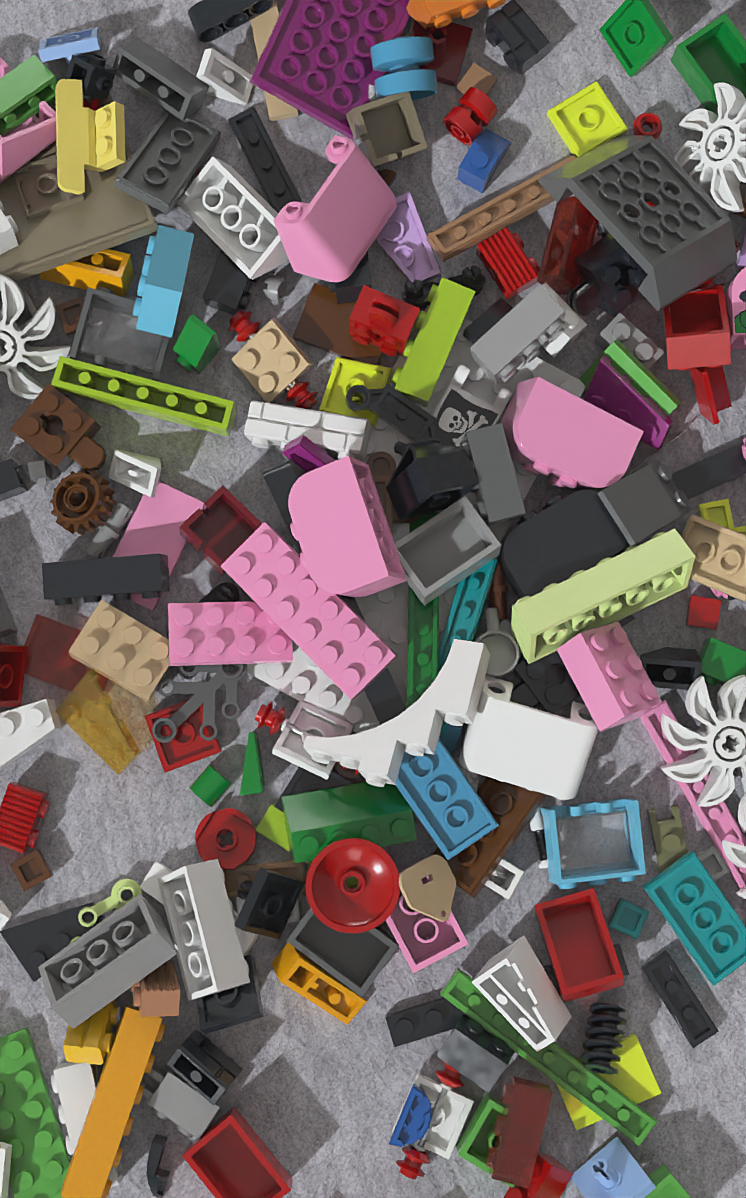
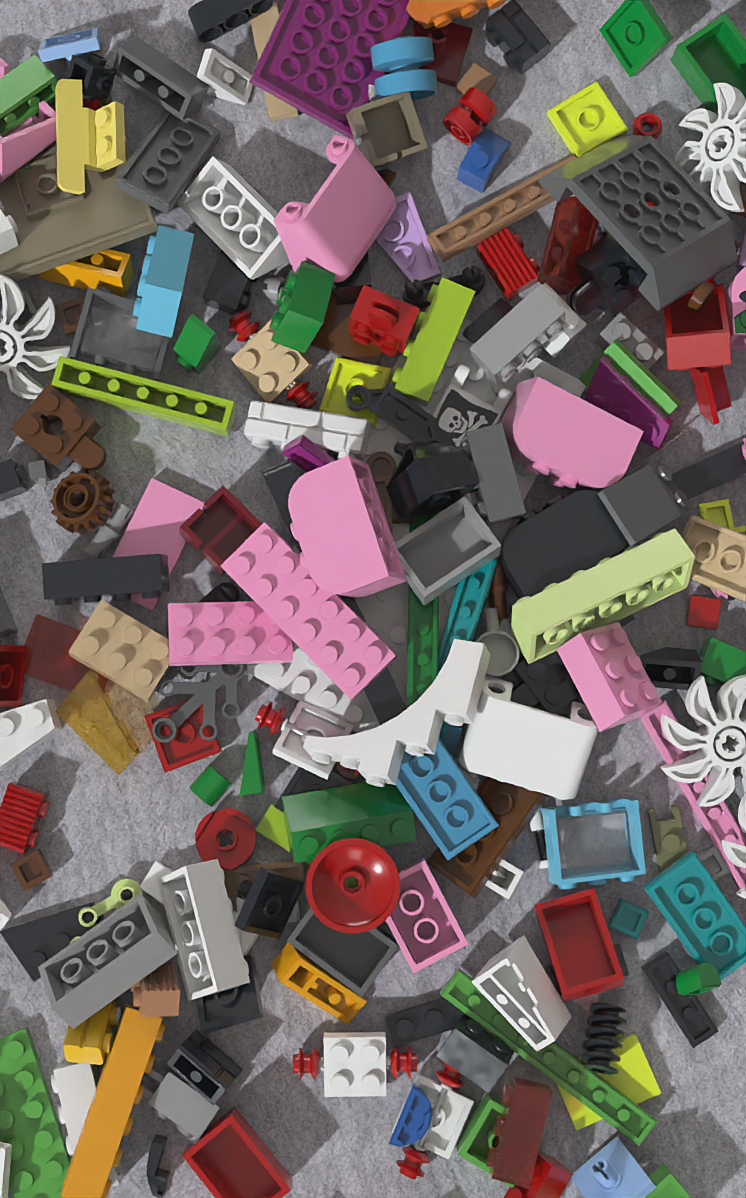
white slope [108,450,161,497] -> none
black tile [228,107,302,213] -> none
tan piece [399,855,456,922] -> none
none -> green brick [269,261,336,354]
none -> white plate [293,1032,417,1097]
none -> green brick [676,962,722,995]
none -> reddish brown tile [687,281,715,313]

